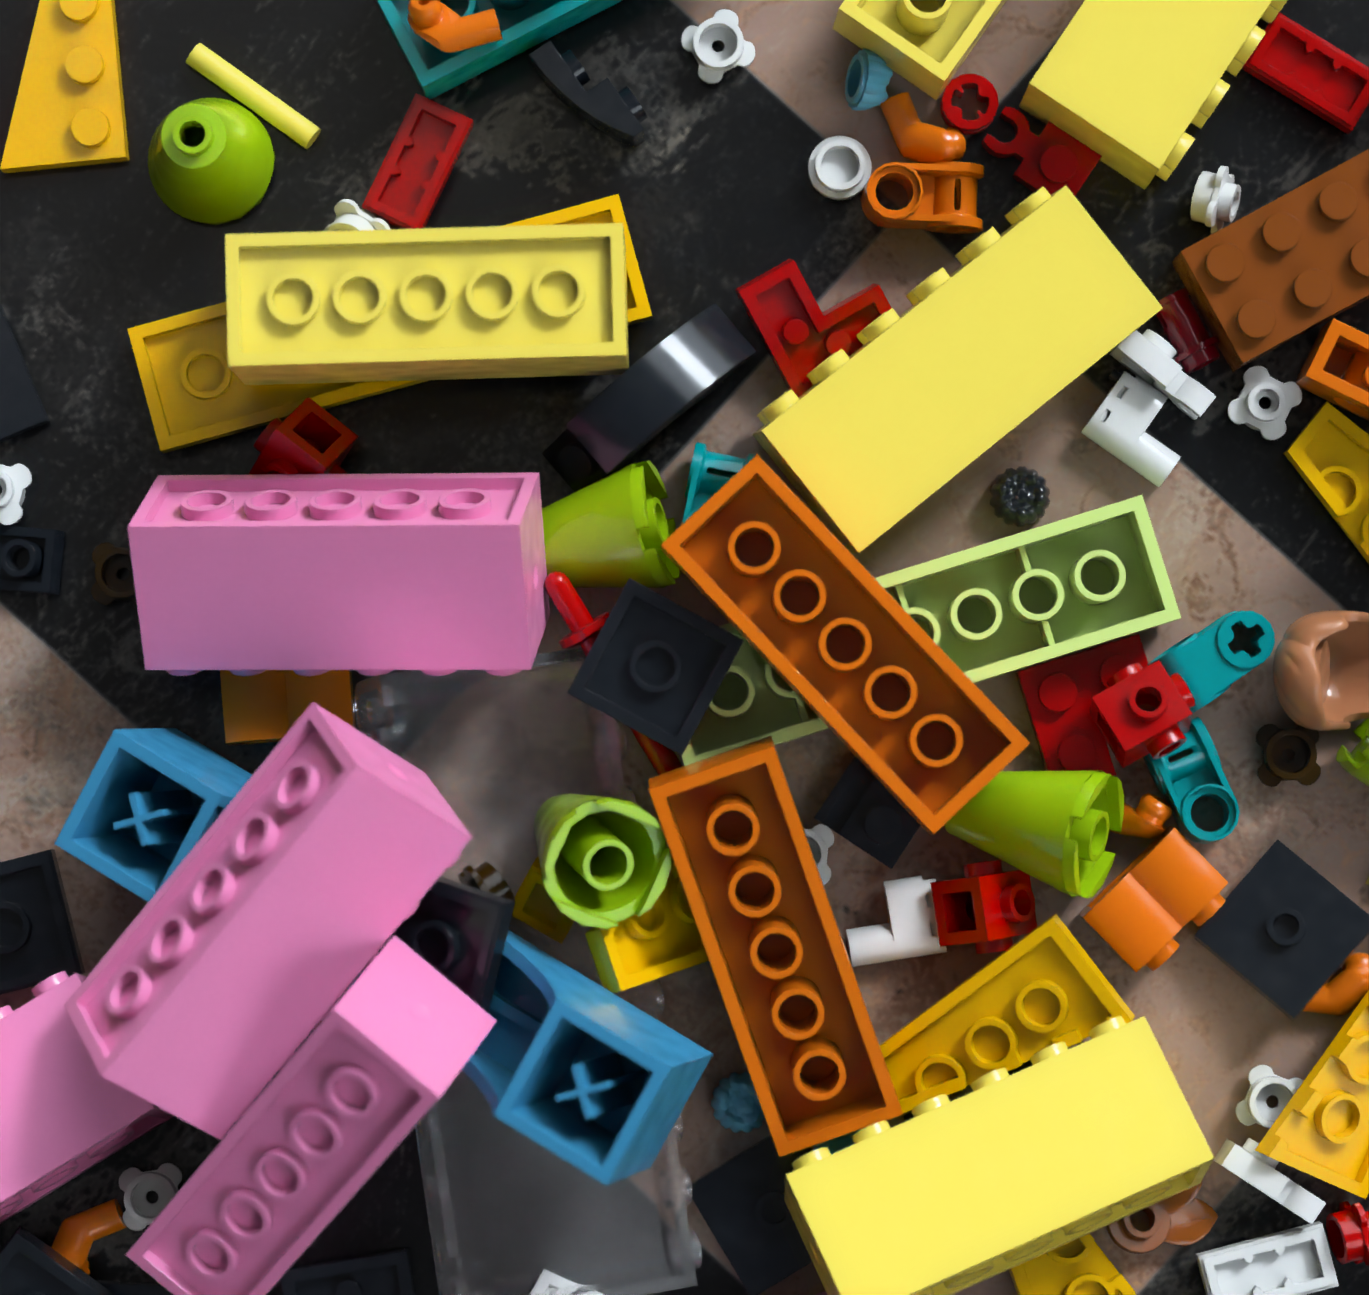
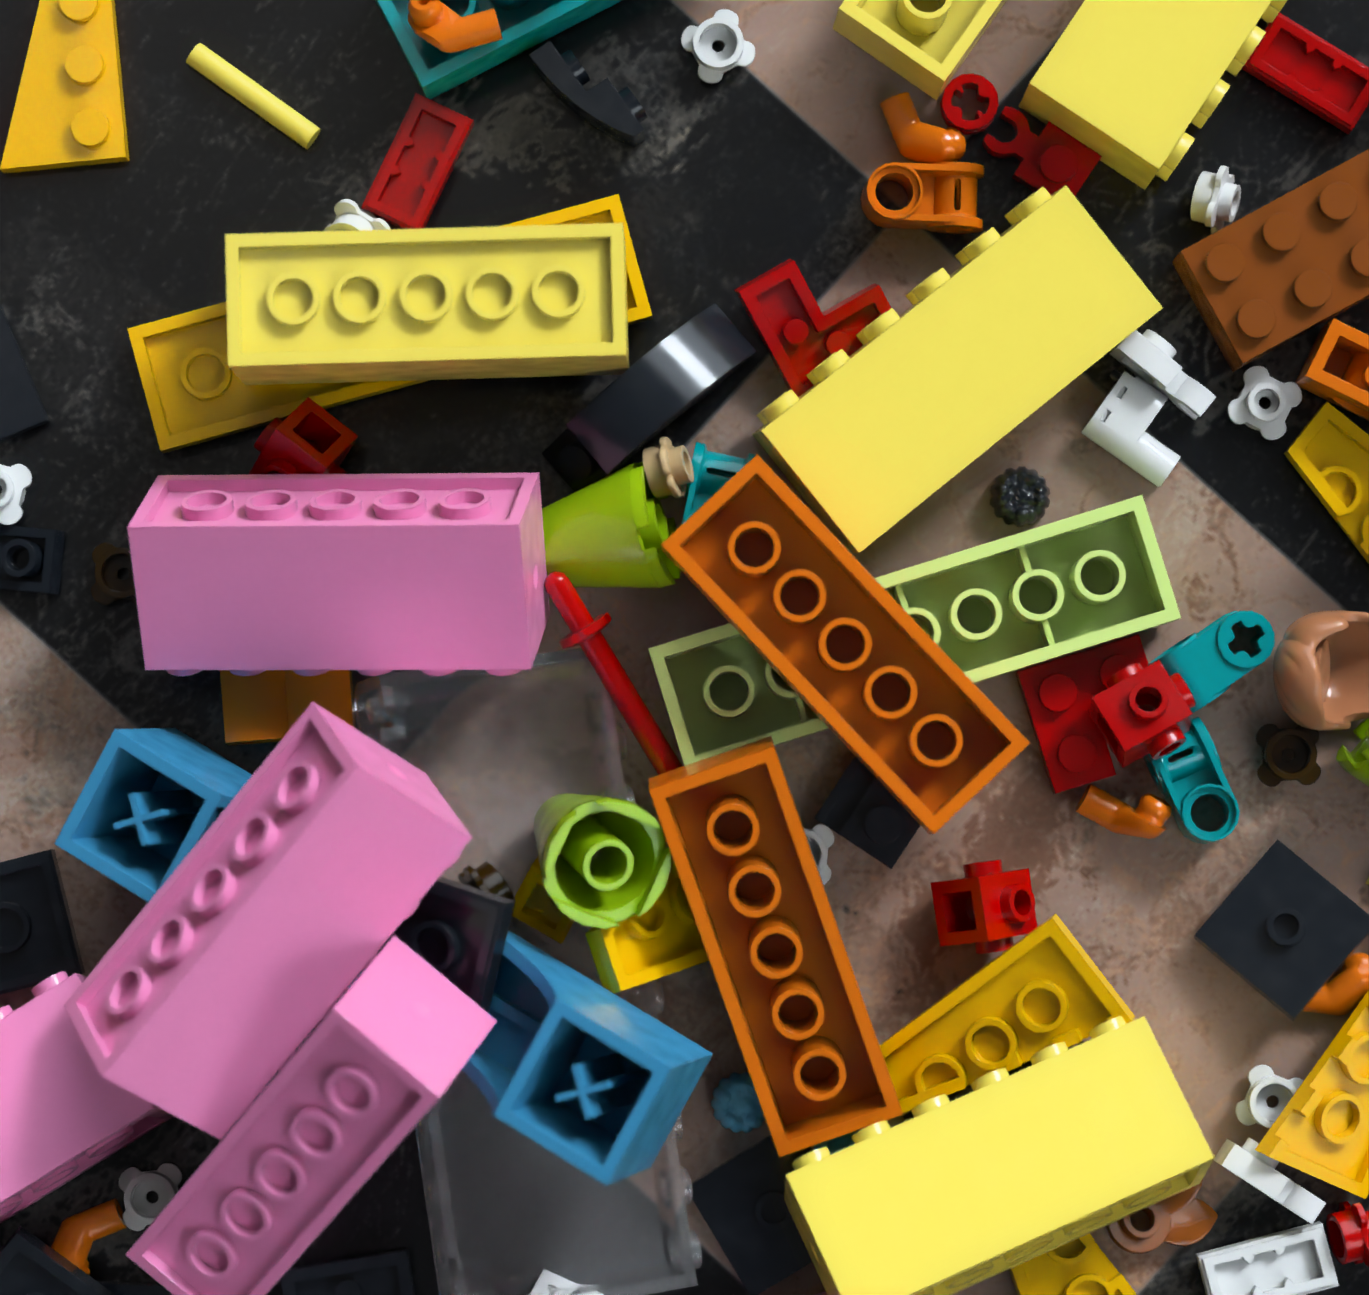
lime cone [148,98,275,225] -> none
black plate [567,578,744,756] -> none
white plate [808,136,872,200] -> none
medium azure piece [845,48,893,110] -> none
white piece [846,875,947,967] -> none
lime cone [944,770,1124,899] -> none
orange brick [1078,826,1228,972] -> none
dark red pin [1155,288,1220,374] -> none
none -> tan plate [642,436,694,499]

